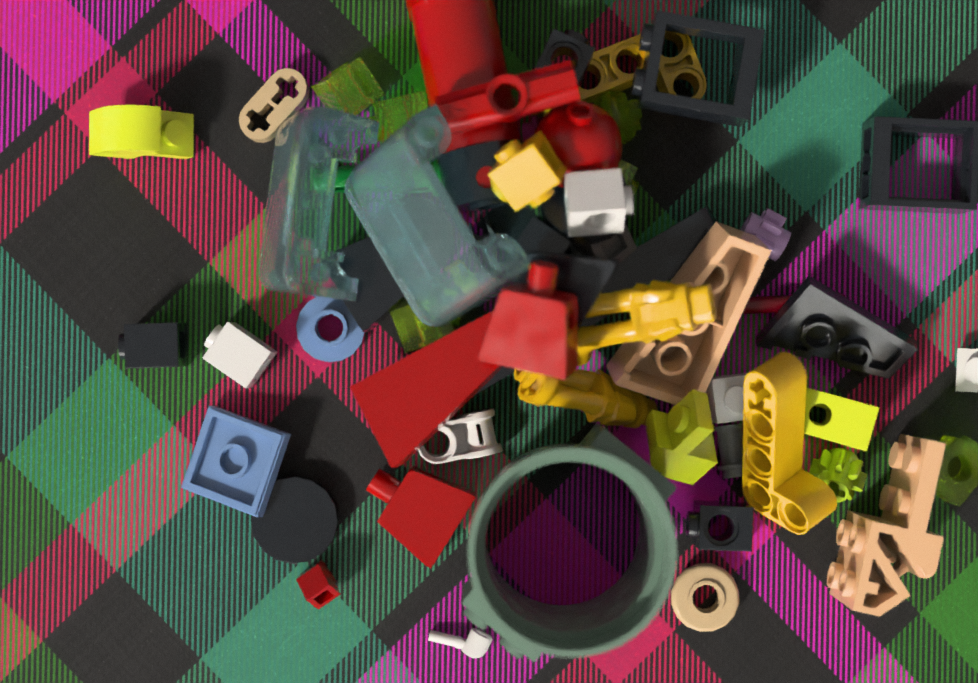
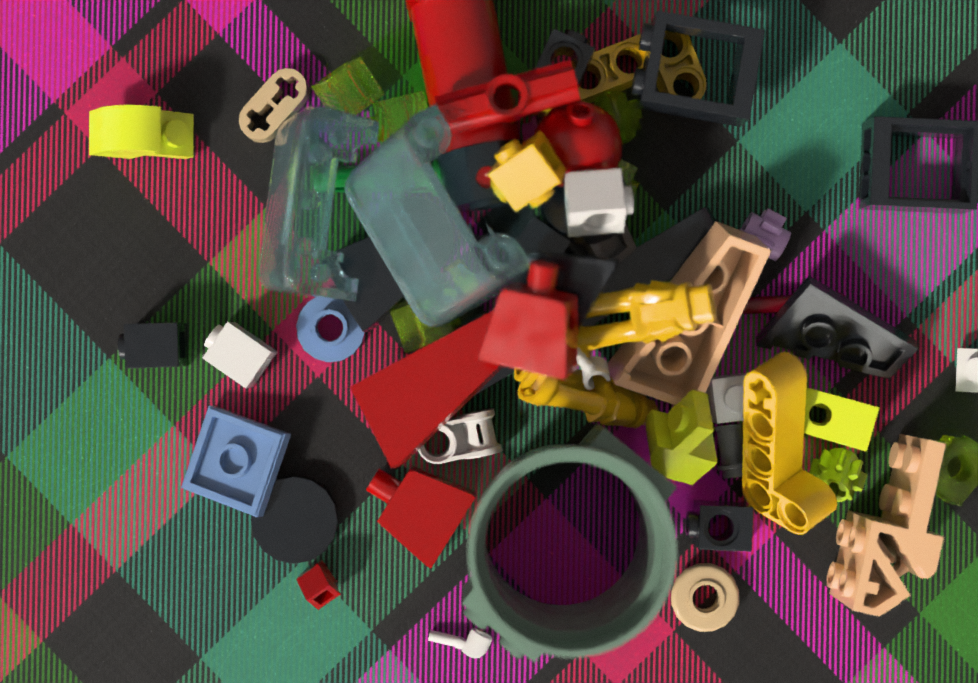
none -> white hand [578,347,610,390]

